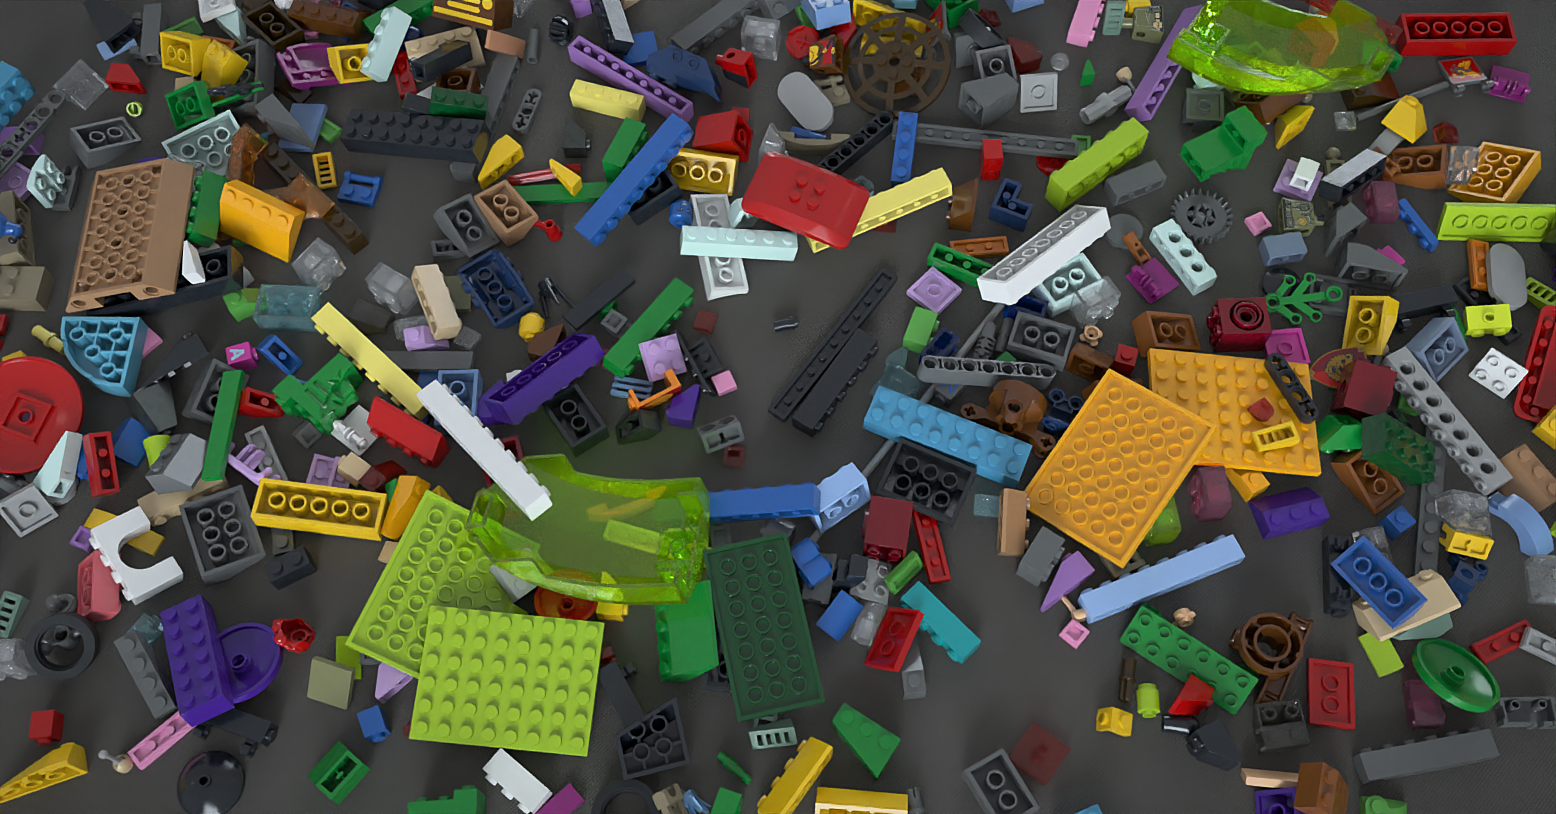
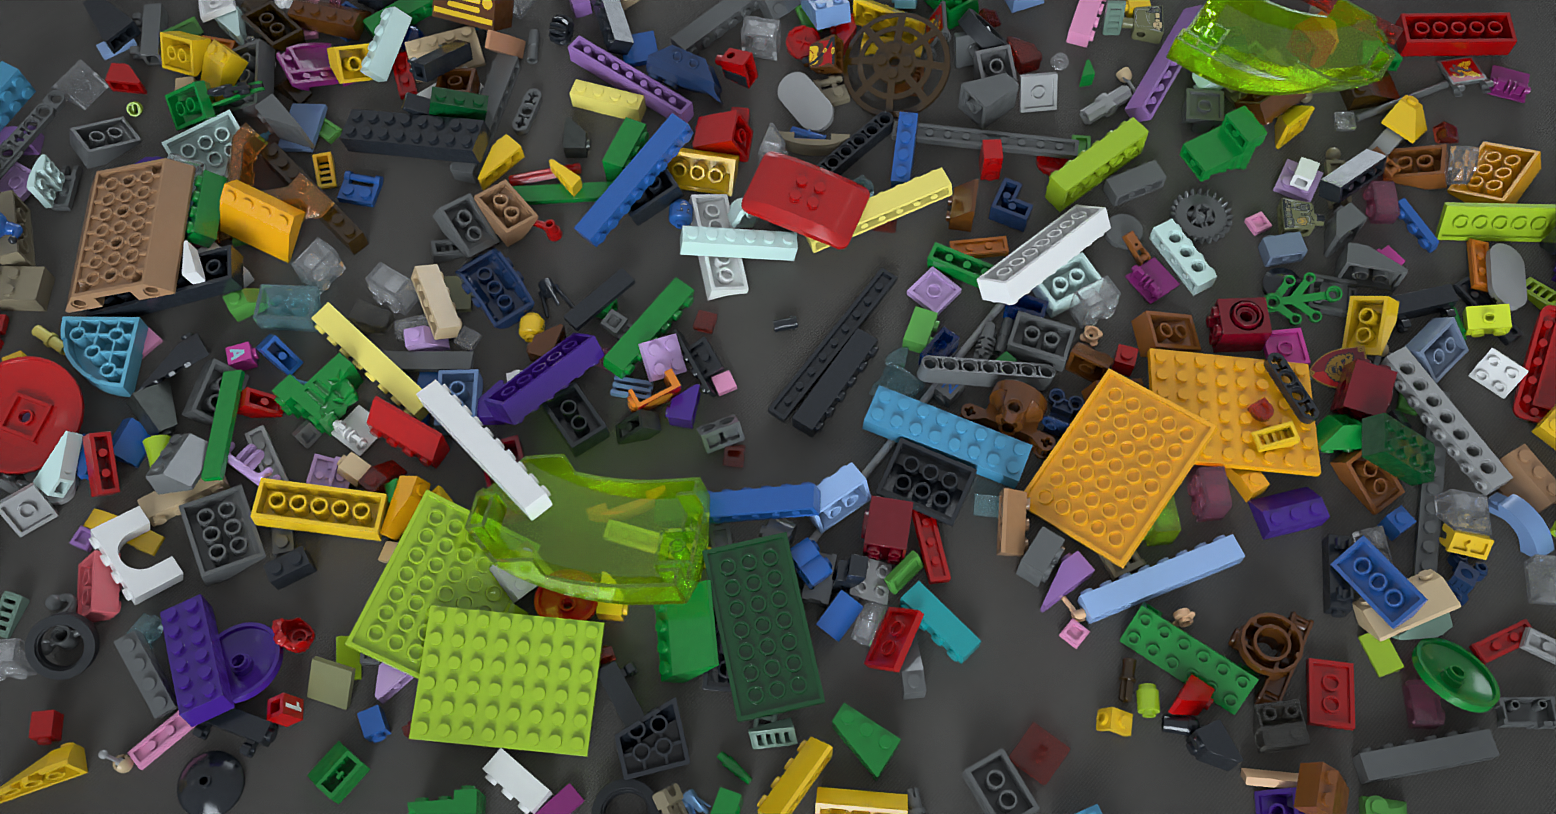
none -> red brick [267,693,304,727]

